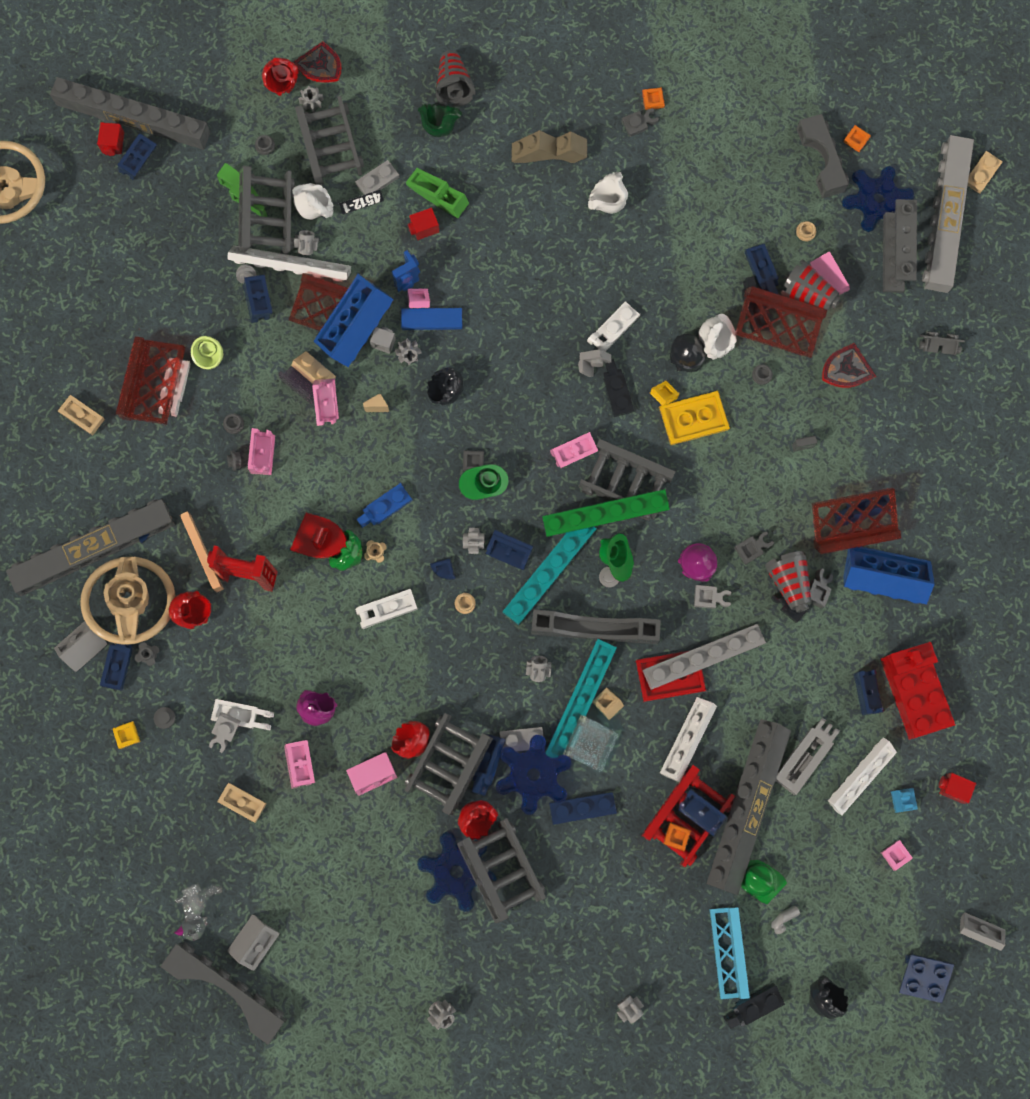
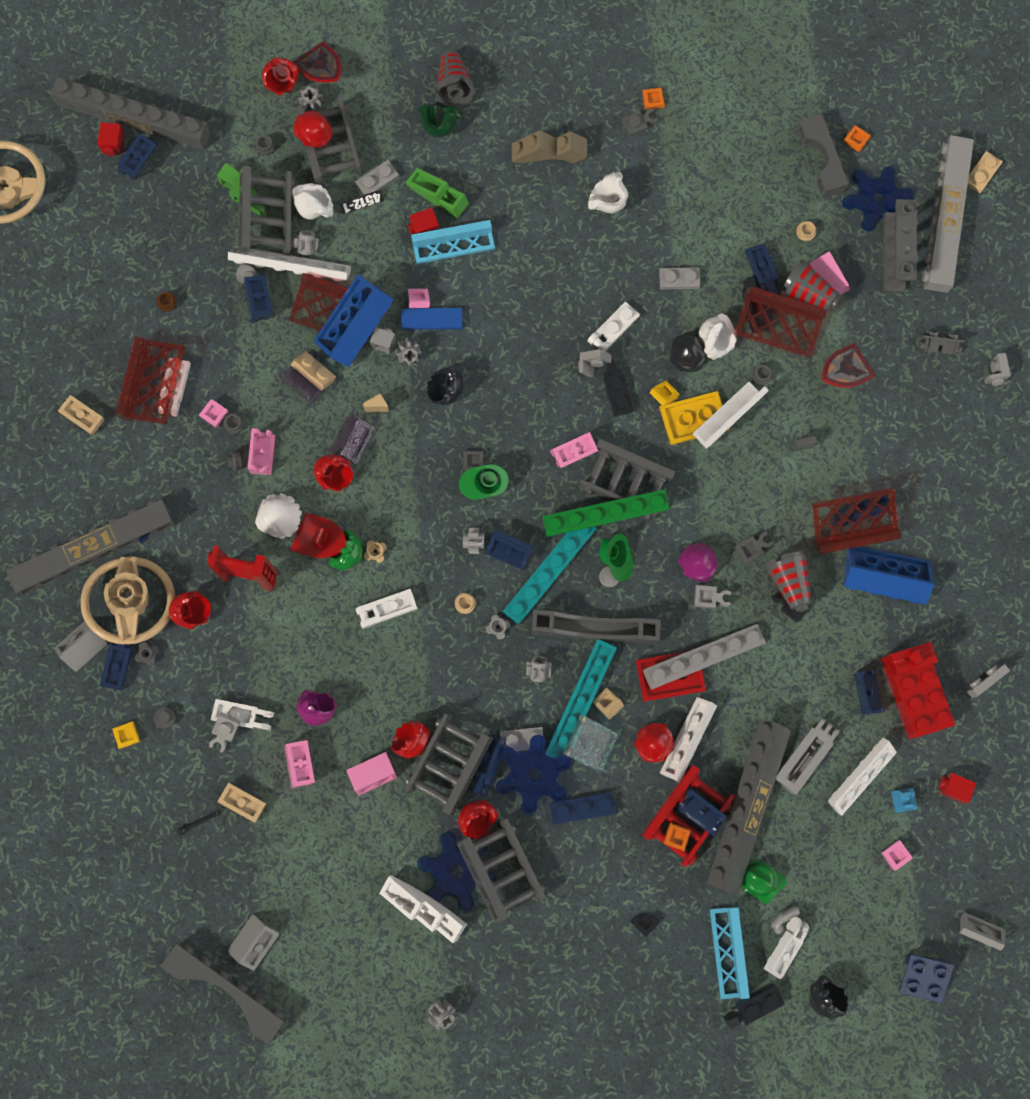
clear animal [175,884,223,941] -> none
light nougat tile [180,511,224,592] -> none
yellowish green piece [191,336,224,369] -> none
bright pink hinge [313,378,339,426] -> none
blue hinge [357,483,412,528] -> none
blue bracket [392,250,420,292] -> none
dark blue tile [430,559,456,580] -> none
light grey gear [617,995,644,1024] -> none
dark grey plate [810,568,833,608] -> none
none -> reddish brown plate [156,292,177,312]
none -> black hinge [178,810,220,835]
none -> bright pink plate [199,399,229,428]
none -> white hair [255,493,302,539]
none -> red hair [293,111,332,148]
none -> red hair [313,454,354,492]
none -> clear purple panel [329,417,375,464]
none -> white slope [380,875,467,943]
none -> medium azure fence [411,220,495,264]
none -> light grey plate [486,615,510,640]
none -> black tile [630,914,660,937]
none -> red hair [634,723,674,763]
none -> light grey plate [659,268,700,290]
none -> white fence [693,382,769,449]
none -> white hinge [764,916,809,979]
none -> light grey plate [967,664,1010,698]
none -> light grey bracket [984,353,1011,386]

